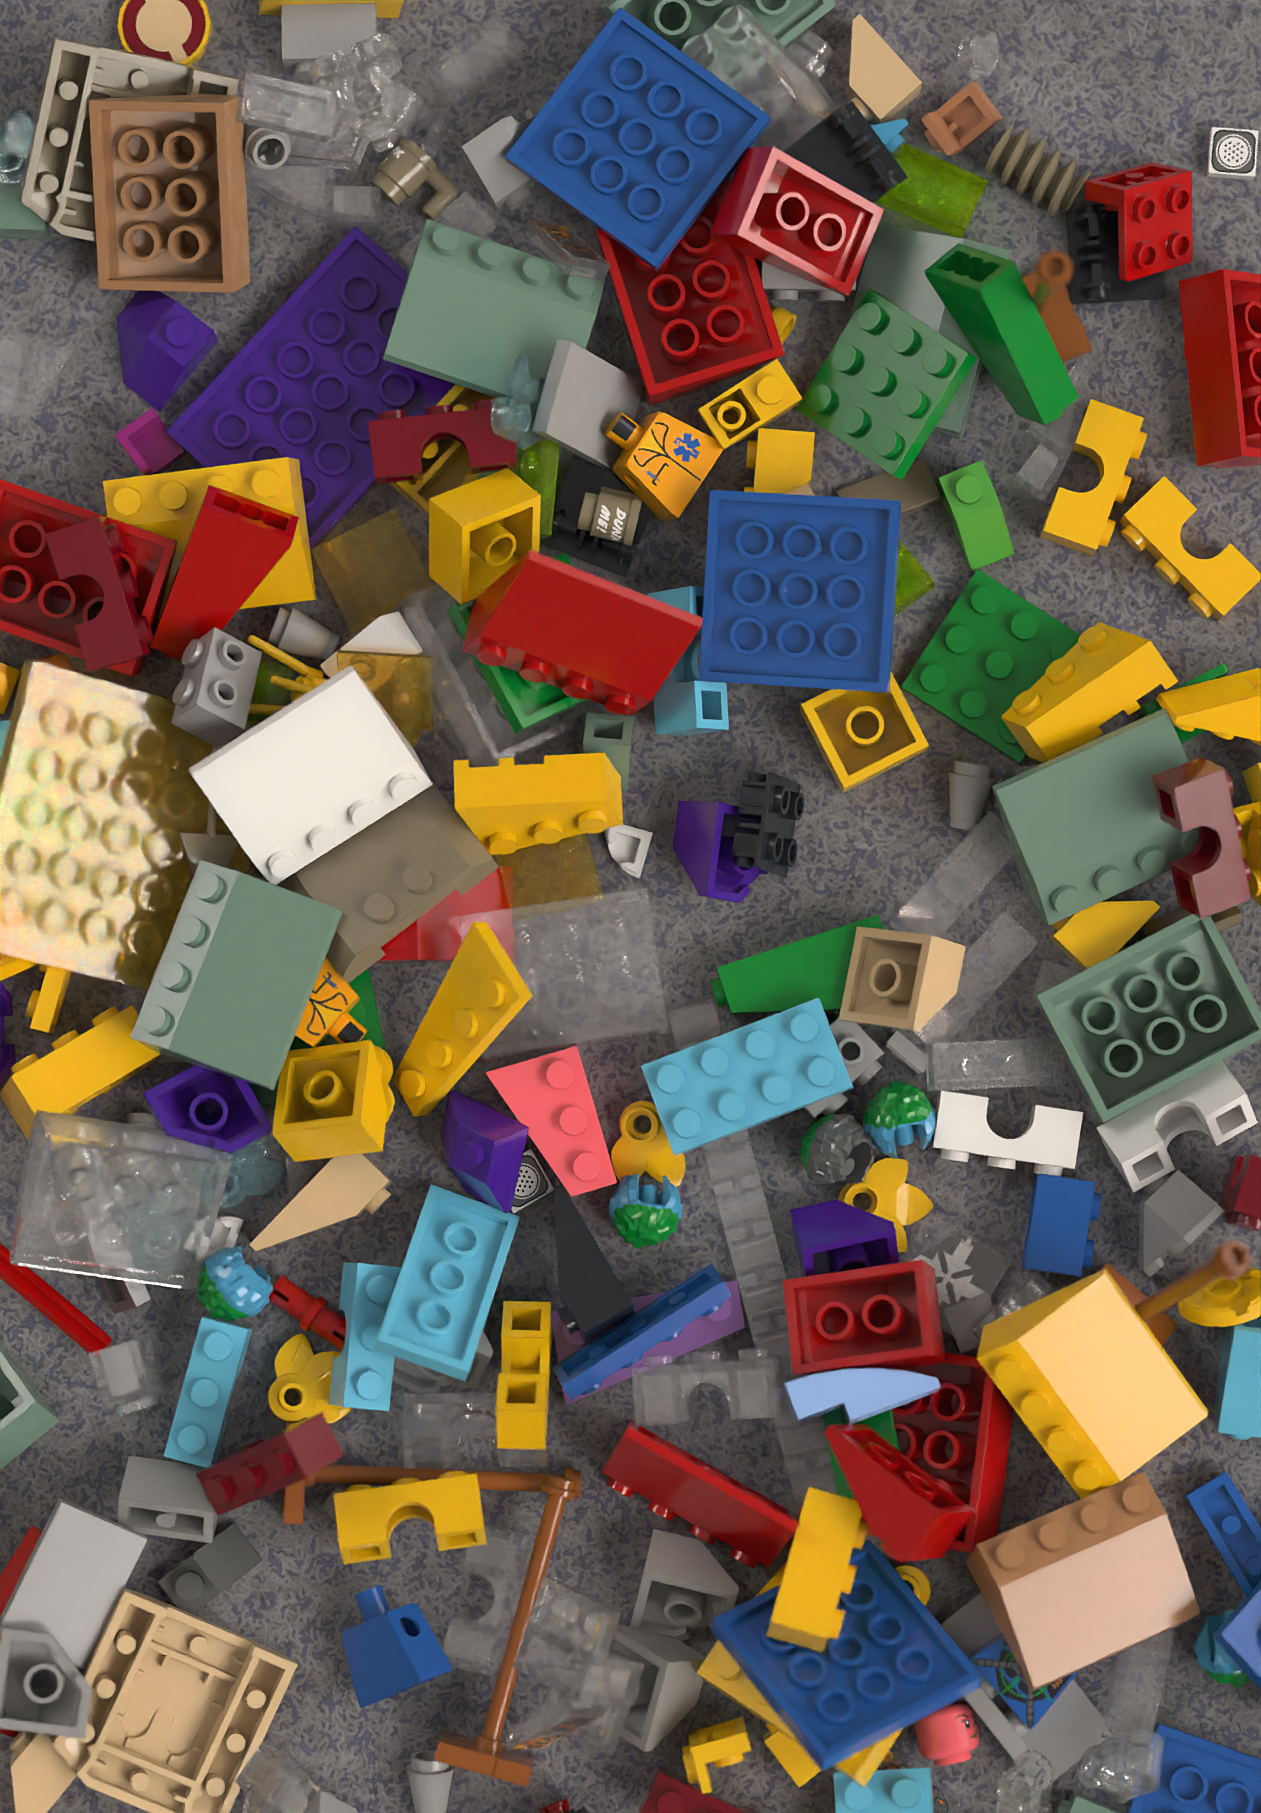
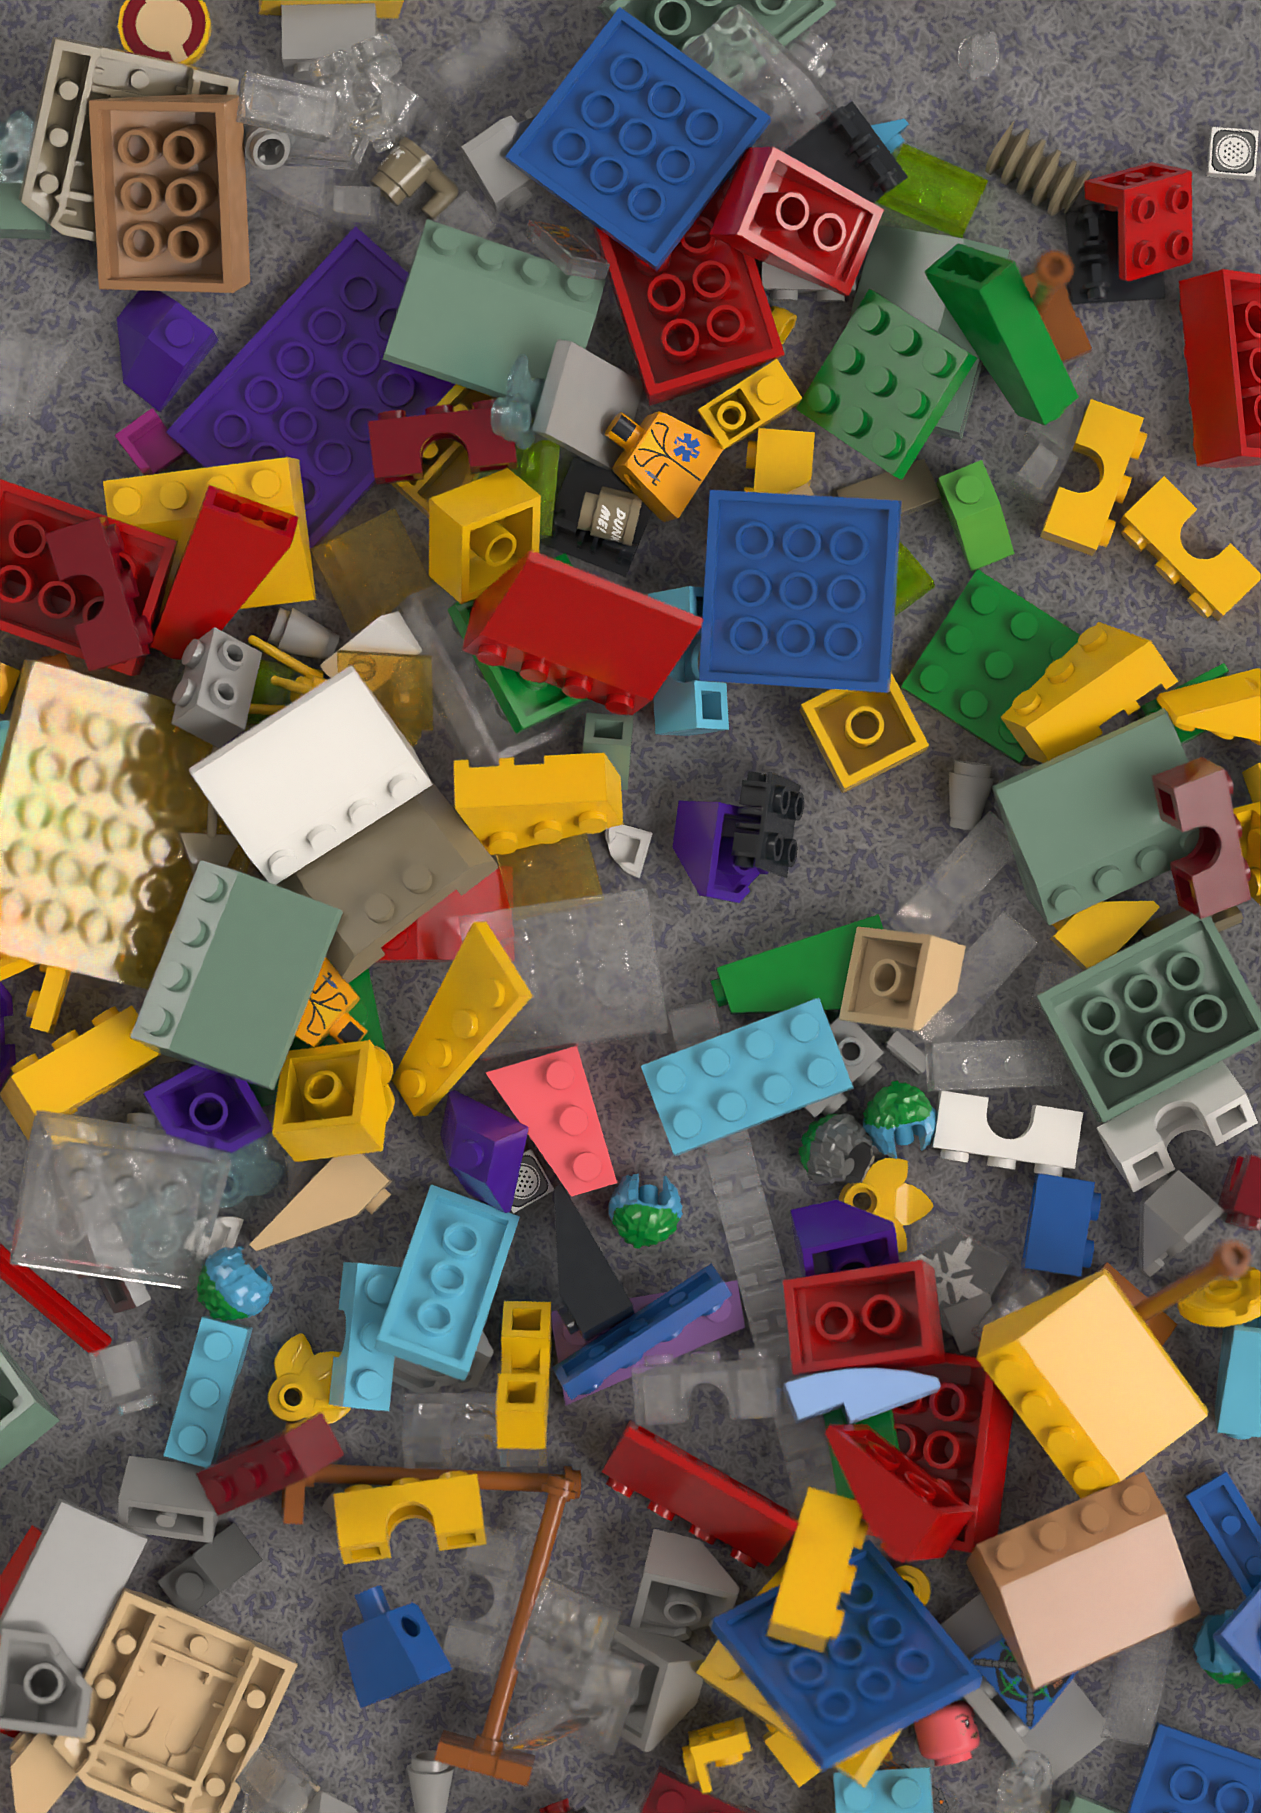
red pin [269,1275,346,1352] -> none
yellow plate [611,1101,686,1188] -> none
tan slope [847,14,922,125] -> none
nougat bracket [921,81,1004,156] -> none
clear piece [1076,1730,1164,1804] -> none

